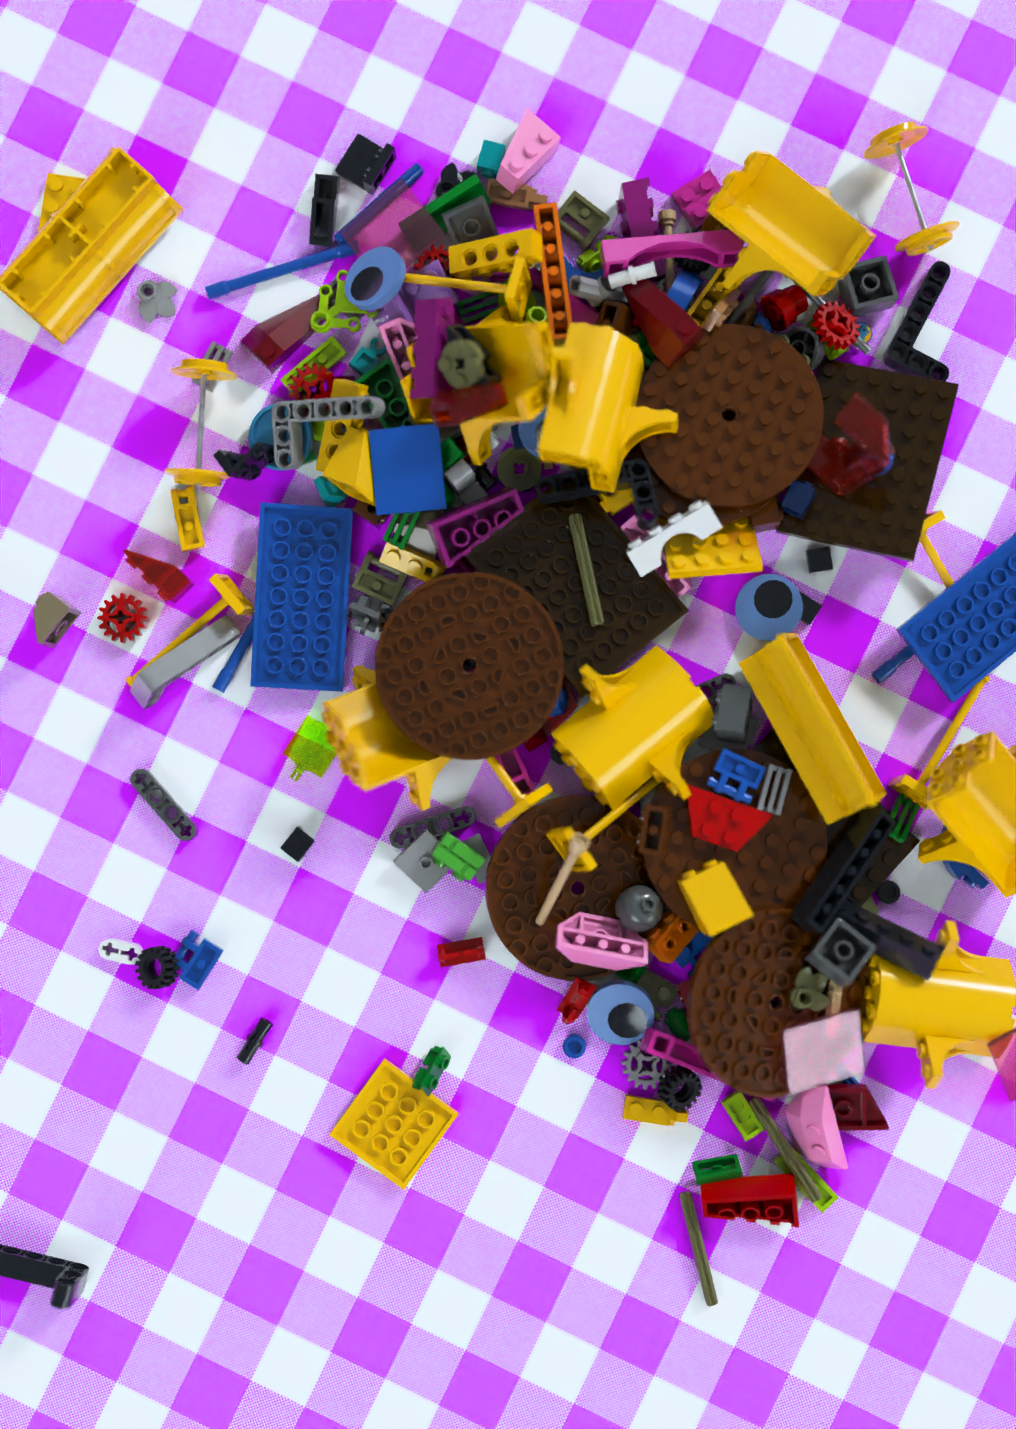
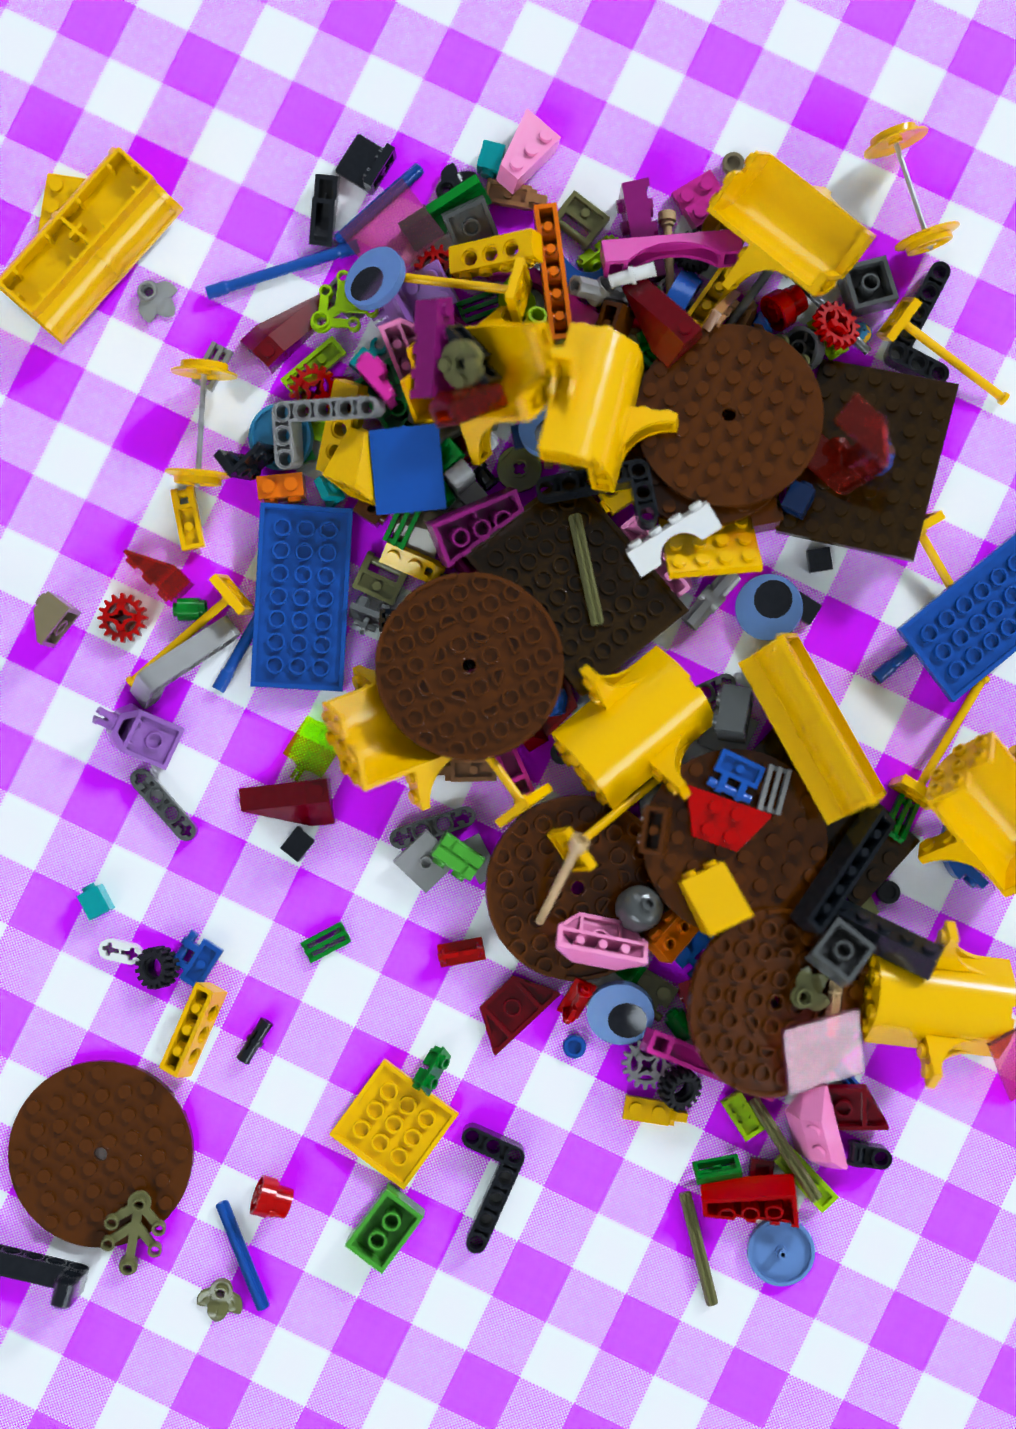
none -> reddish brown plate [8,1060,194,1248]
none -> teal brick [77,882,115,921]
none -> medium lavender plate [92,703,185,770]
none -> olive plant [100,1190,166,1276]
none -> yellow brick [158,982,228,1078]
none -> green brick [173,598,208,621]
none -> olive plate [197,1278,243,1322]
none -> blue axle [216,1200,270,1311]
none -> dark red wedge [239,778,335,826]
none -> red piece [249,1175,294,1219]
none -> orange brick [256,472,307,504]
none -> green tile [300,921,352,963]
none -> bright green brick [345,1182,426,1274]
none -> dark pink plate [355,352,398,410]
none -> medium nougat hinge [438,759,497,782]
none -> black beam [461,1122,525,1254]
none -> dark red wing [480,974,561,1056]
none -> light grey piece [681,574,741,631]
none -> dark tan tile [721,152,745,175]
none -> medium blue piece [747,1220,815,1286]
none -> dark red tile [748,1156,775,1176]
none -> black piece [846,1139,893,1170]
none -> yellow tile [875,297,1010,406]

